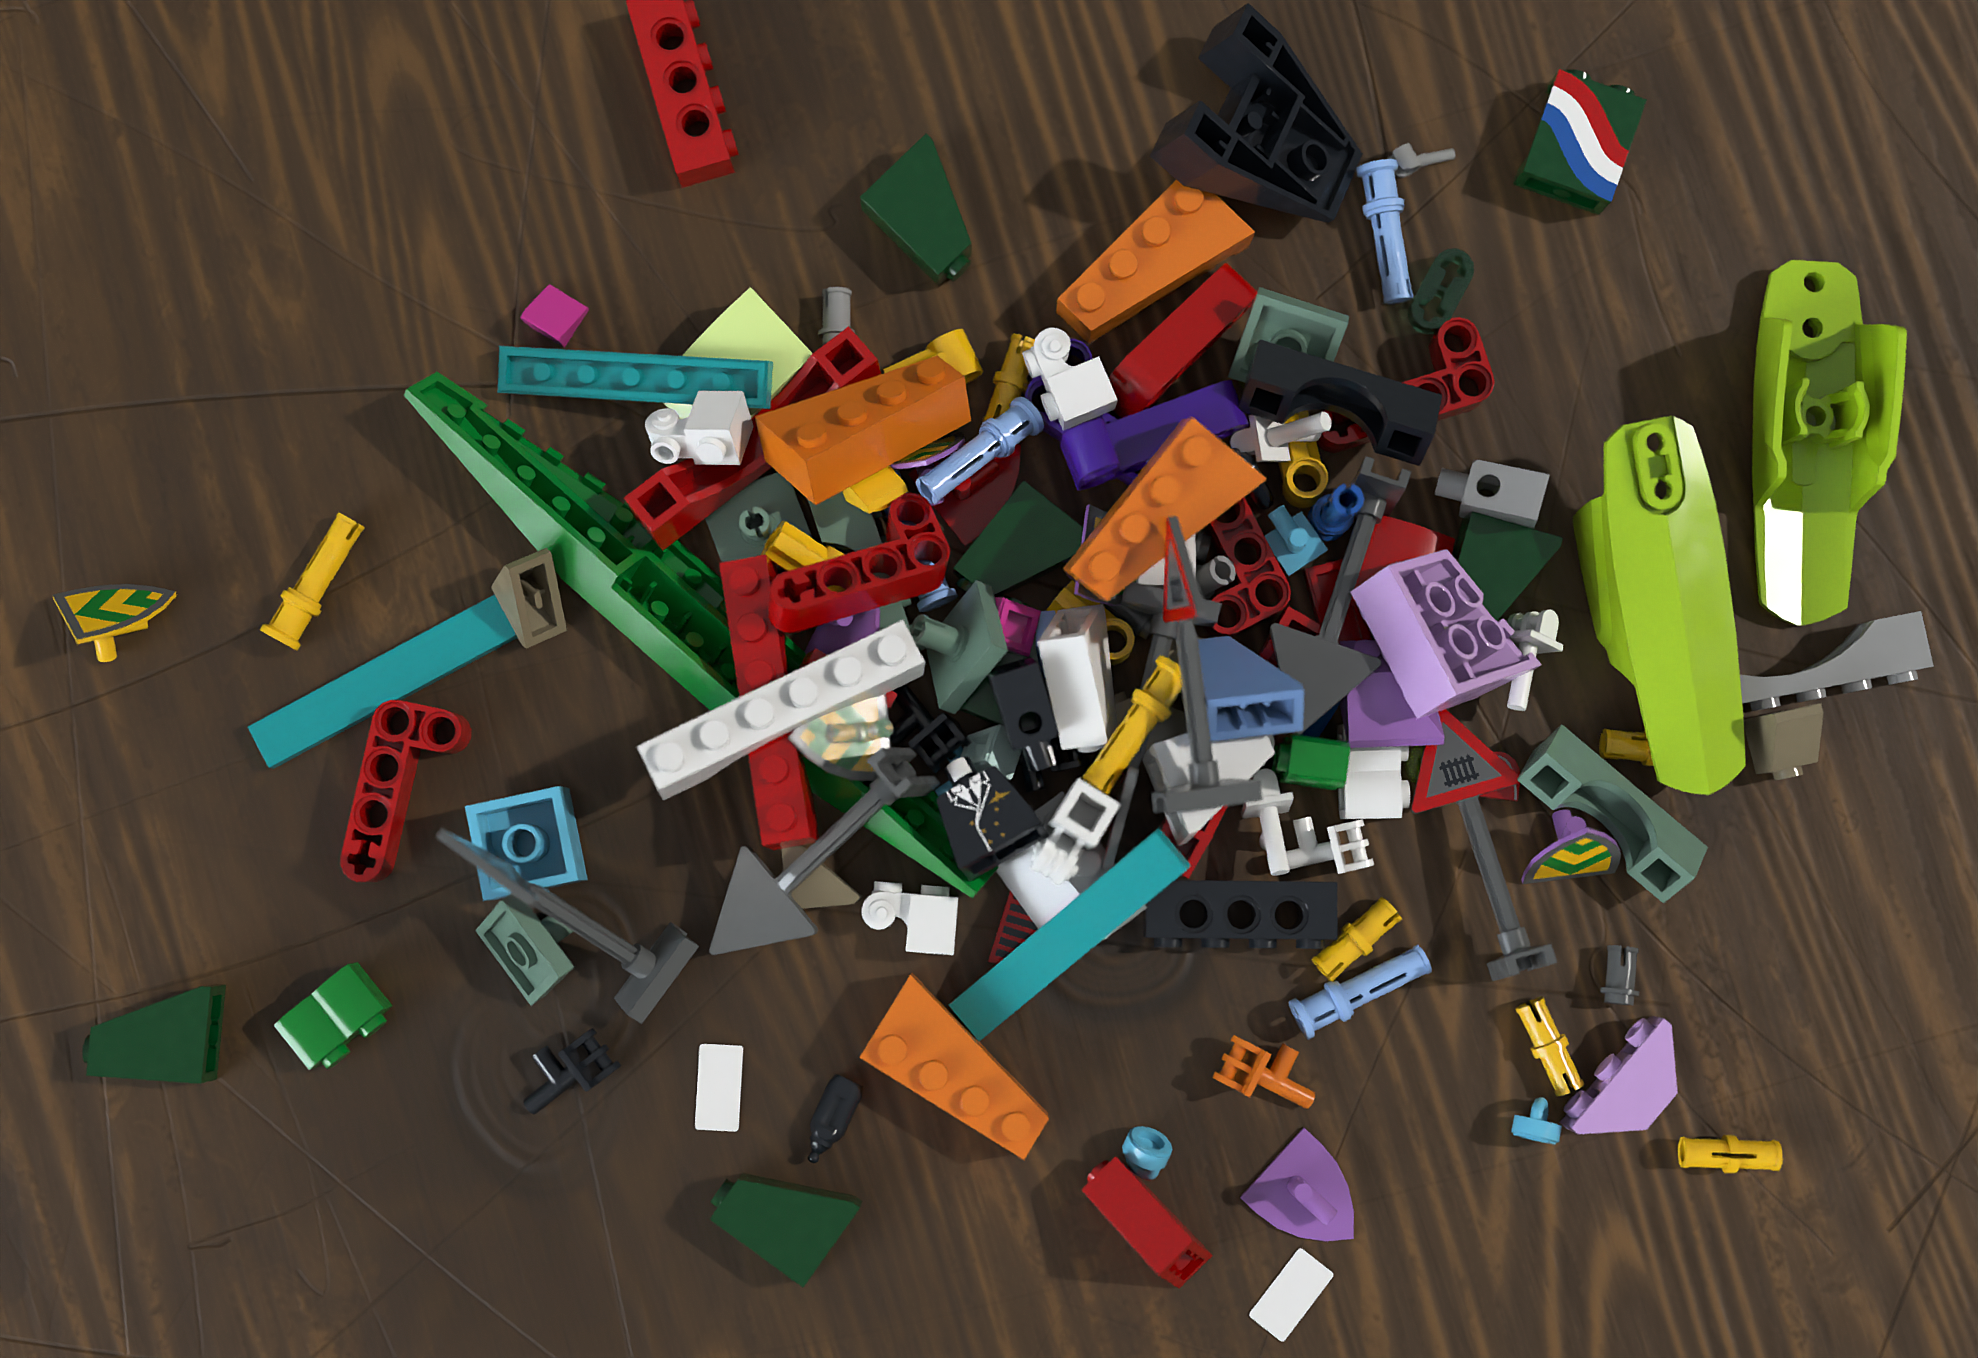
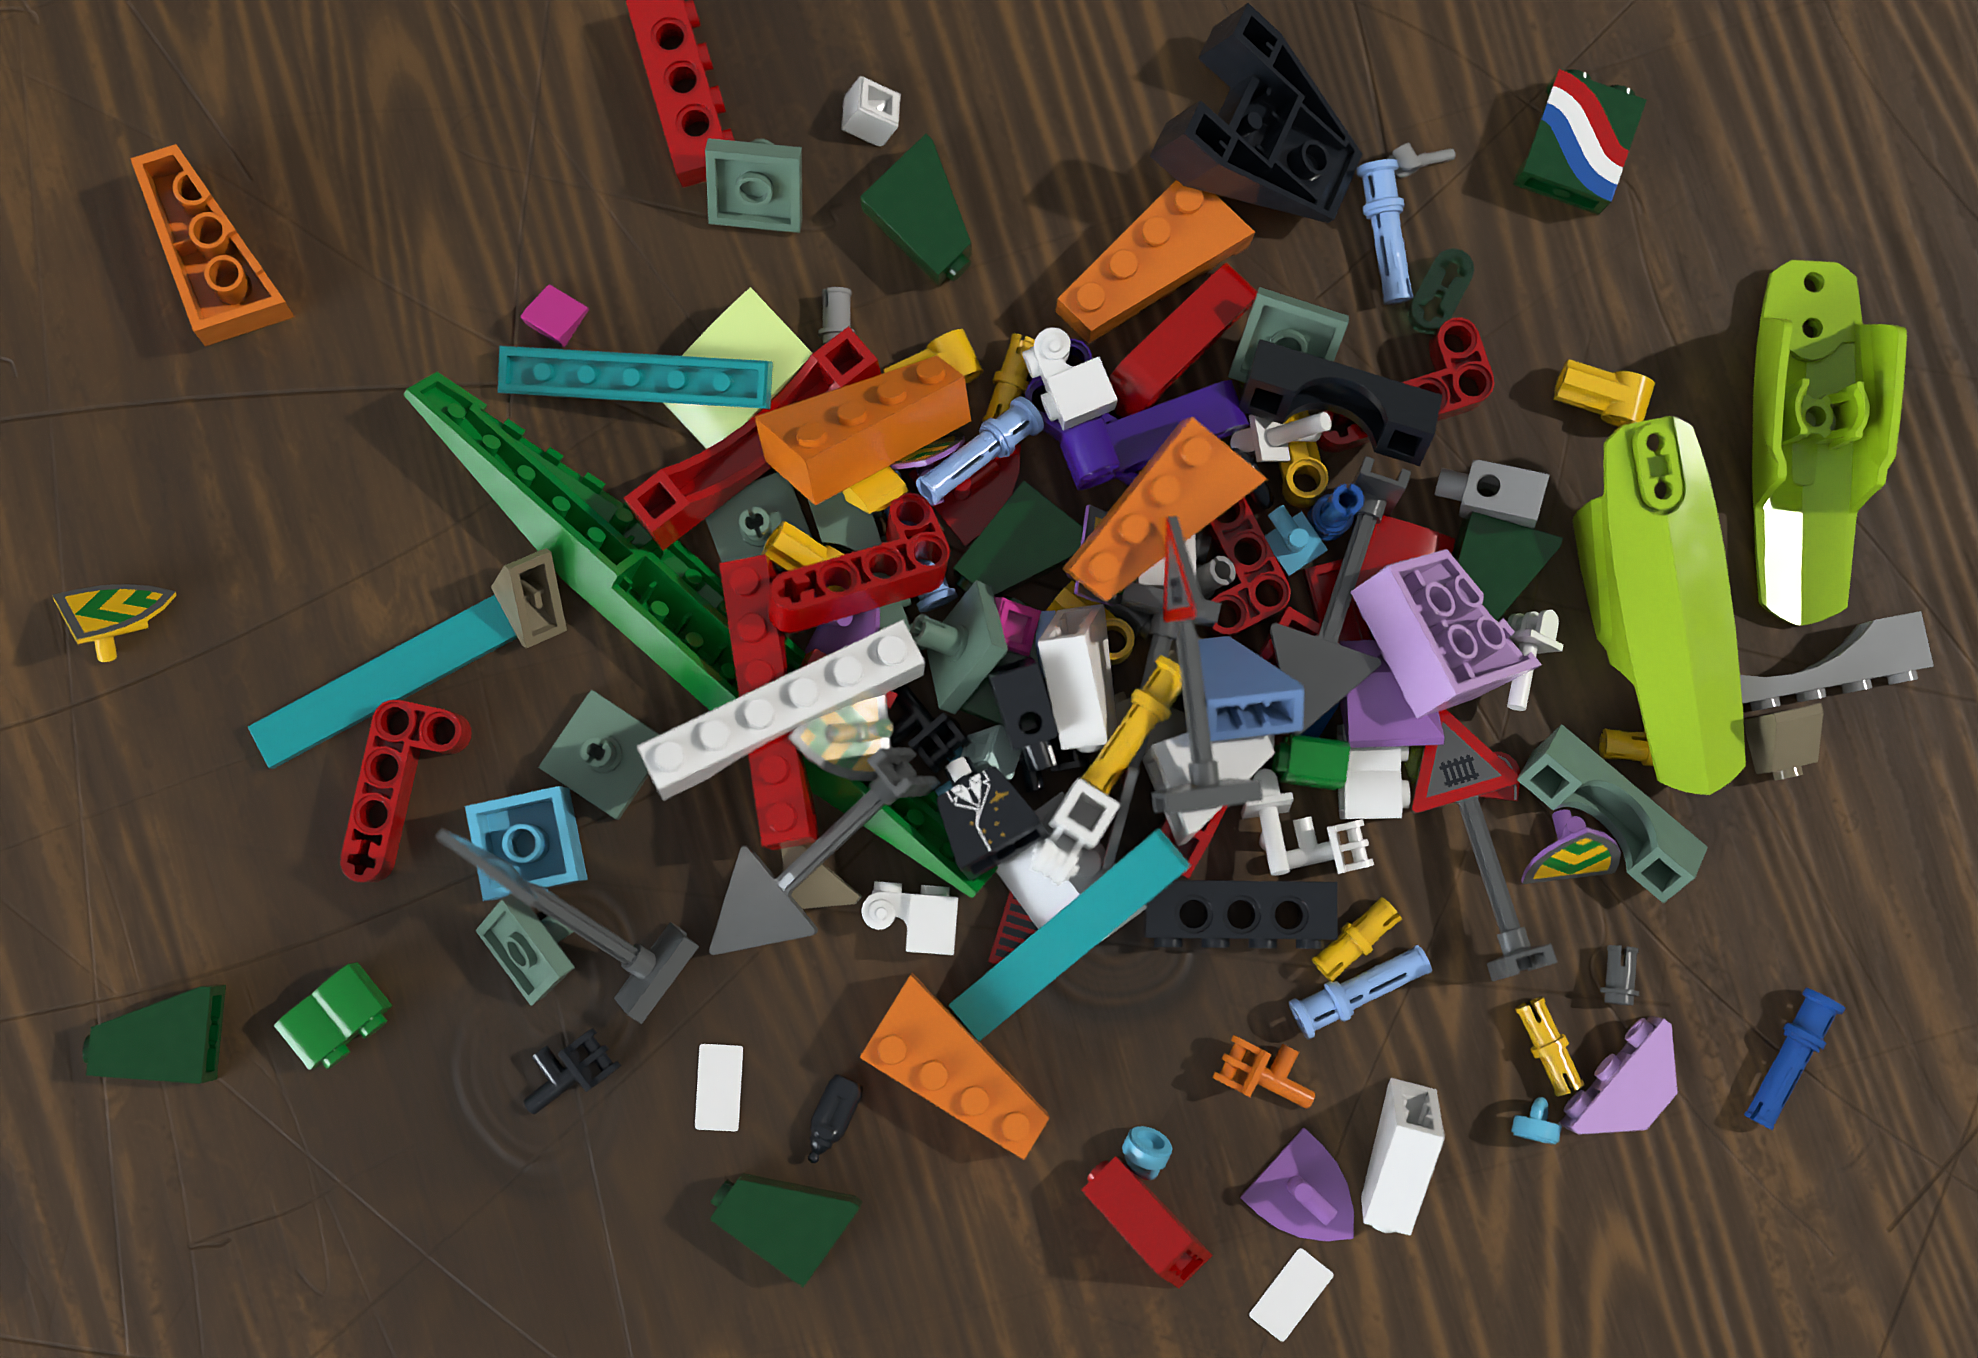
yellow pin [260,512,365,651] -> none
white brick [645,391,754,465] -> none
yellow pin [1678,1135,1783,1173] -> none
none -> orange wedge [130,144,295,346]
none -> sand green tile [538,689,660,820]
none -> sand green tile [705,138,802,233]
none -> white slope [842,76,900,146]
none -> white slope [1361,1078,1445,1235]
none -> yellow piece [1554,359,1655,427]
none -> blue pin [1744,987,1846,1131]

